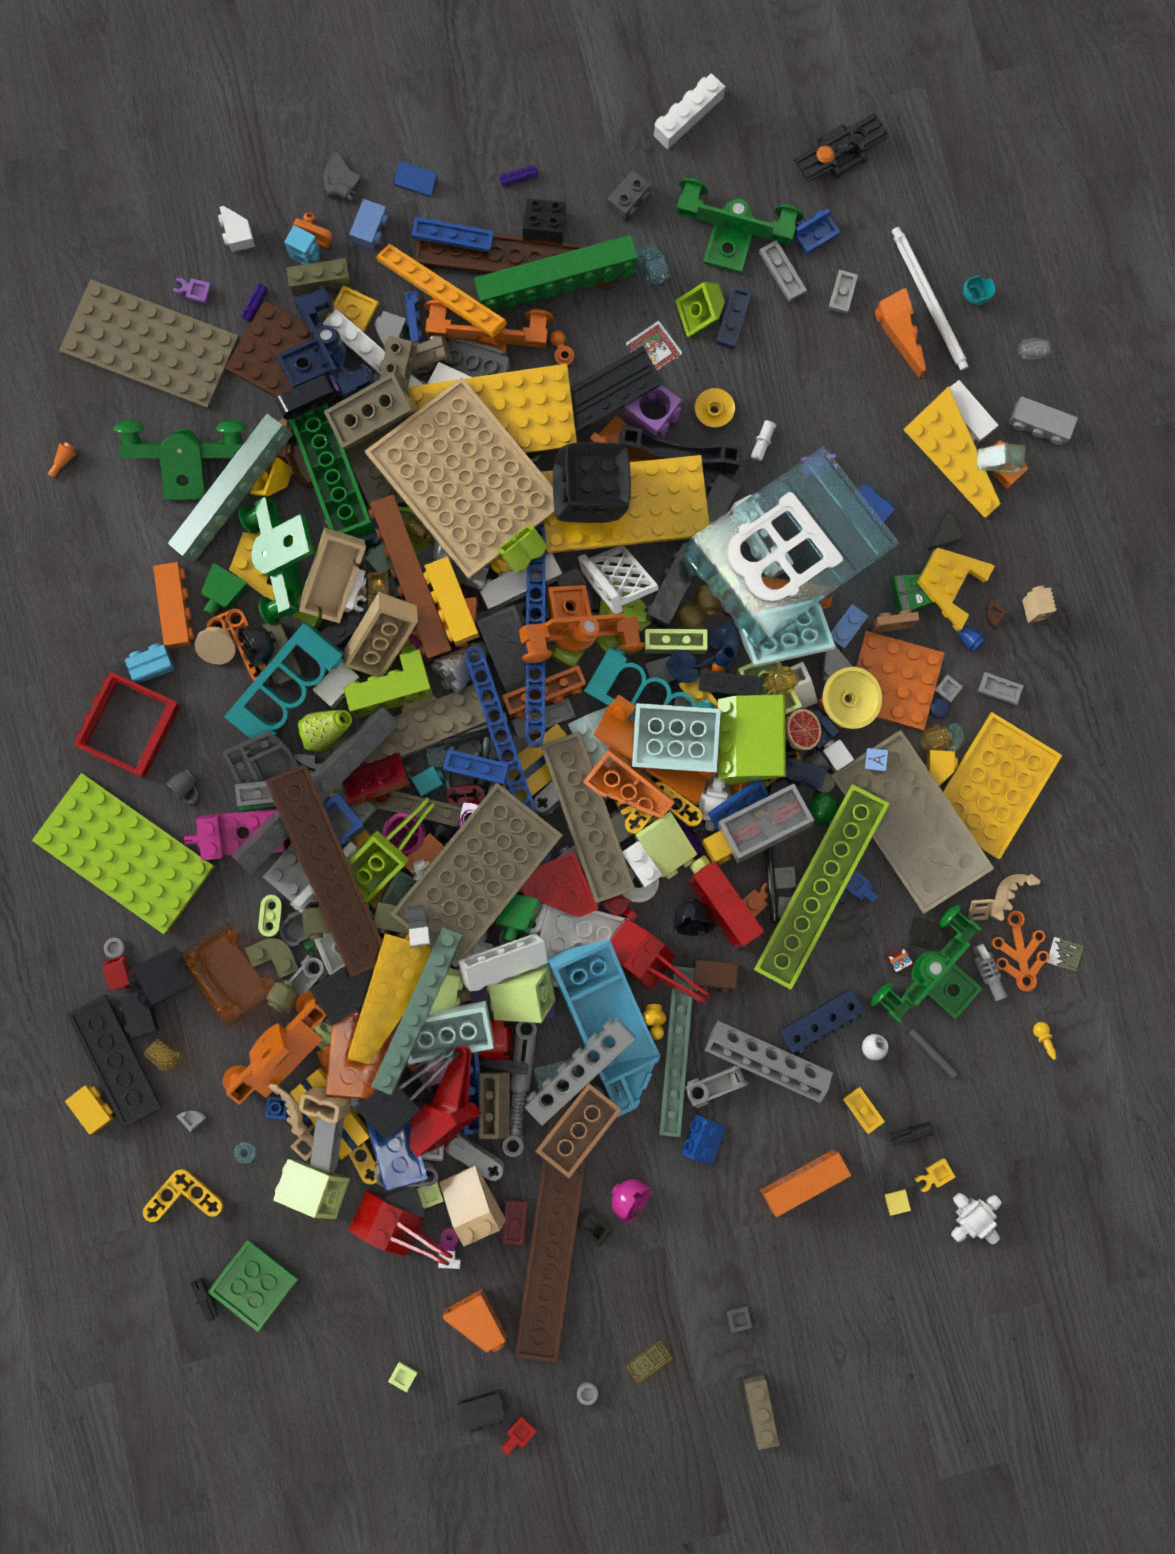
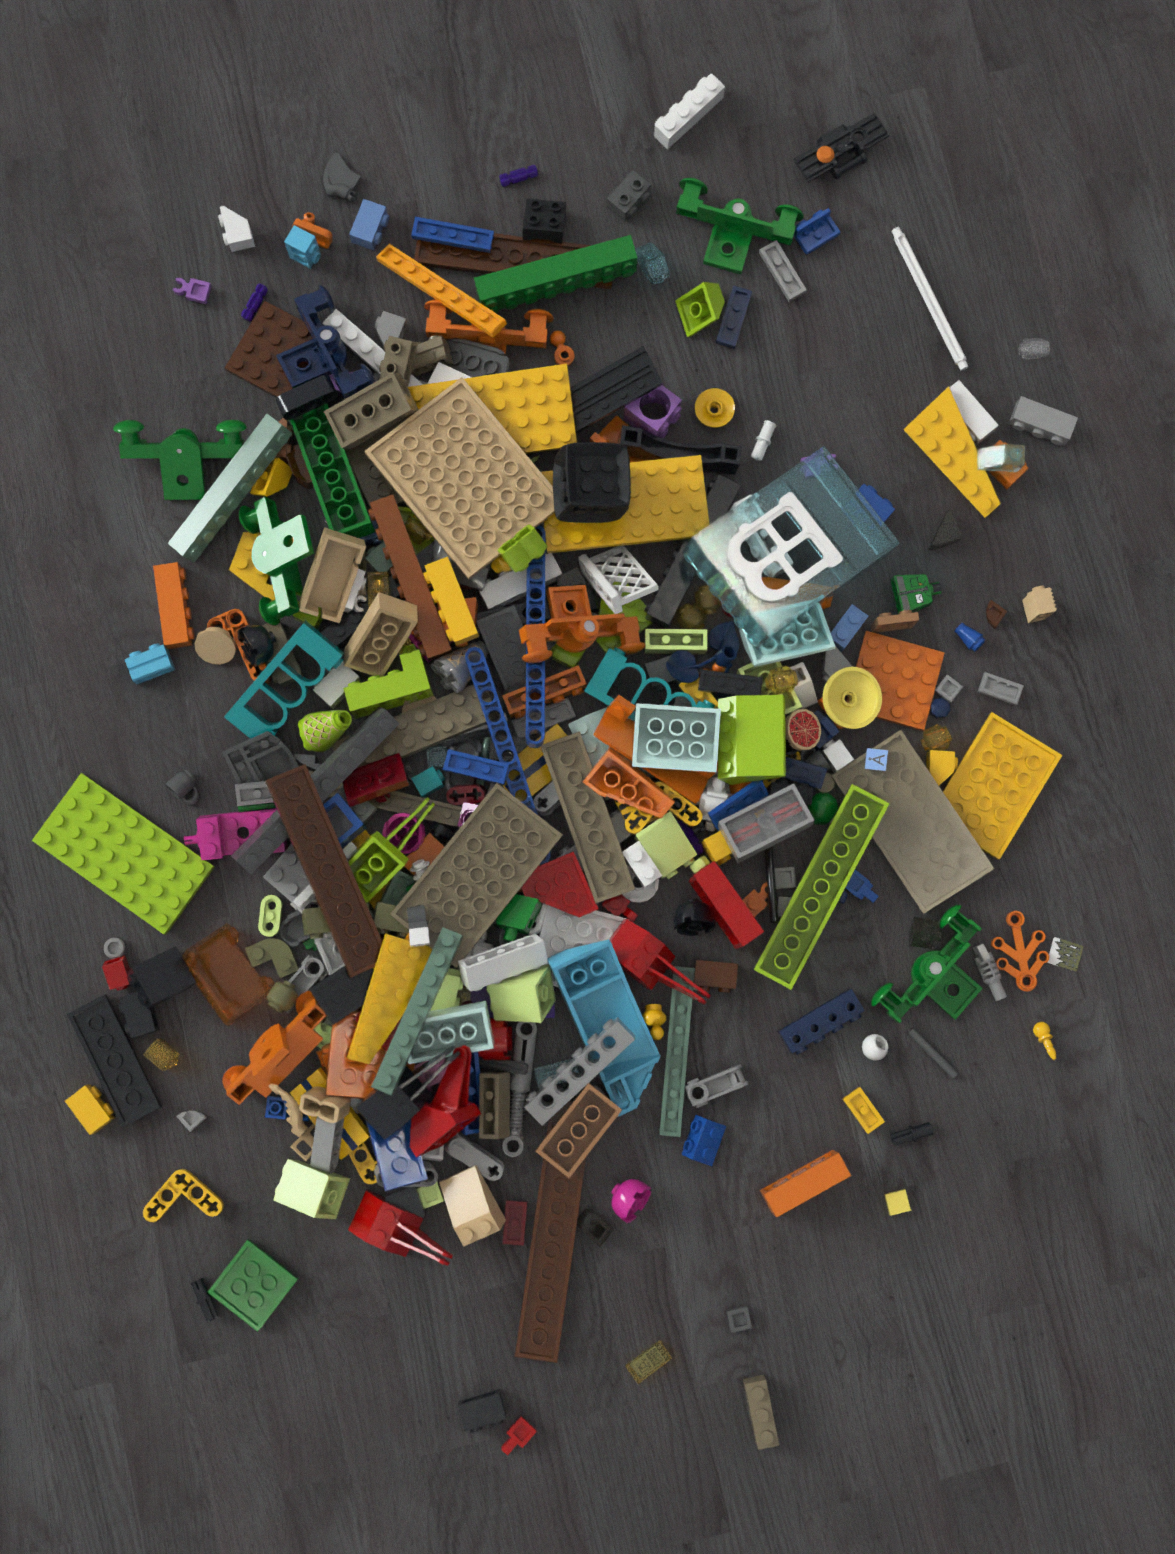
orange cone [48,442,77,478] -> none
dark tan plate [59,279,239,410] -> none
red window [73,671,181,779] -> none
green torso [201,563,250,616] -> none
clear light blue plate [234,1142,256,1164] -> none
olive brick [286,258,352,296] -> none
yellow tile [325,285,379,333] -> none
yellowish green plate [388,1361,418,1392] -> none
blue slope [394,161,438,197] -> none
blue hinge [404,291,422,342] -> none
magenta leg [438,1227,461,1269] -> none
orange slope [443,1288,507,1352] -> none
light grey tile [577,1382,598,1405] -> none
clear tile [626,321,682,371] -> none
light grey brick [704,1021,833,1103] -> none
light grey plate [828,270,858,314] -> none
orange wedge [875,288,926,378] -> none
tile [885,945,914,974] -> none
yellow plate [915,1158,955,1192] -> none
yellow wing [917,548,995,631] -> none
clear light blue arm [946,723,965,754] -> none
white piece [951,1193,1002,1244] -> none
teal hair [963,275,996,306] -> none
tan piece [967,874,1040,921] -> none

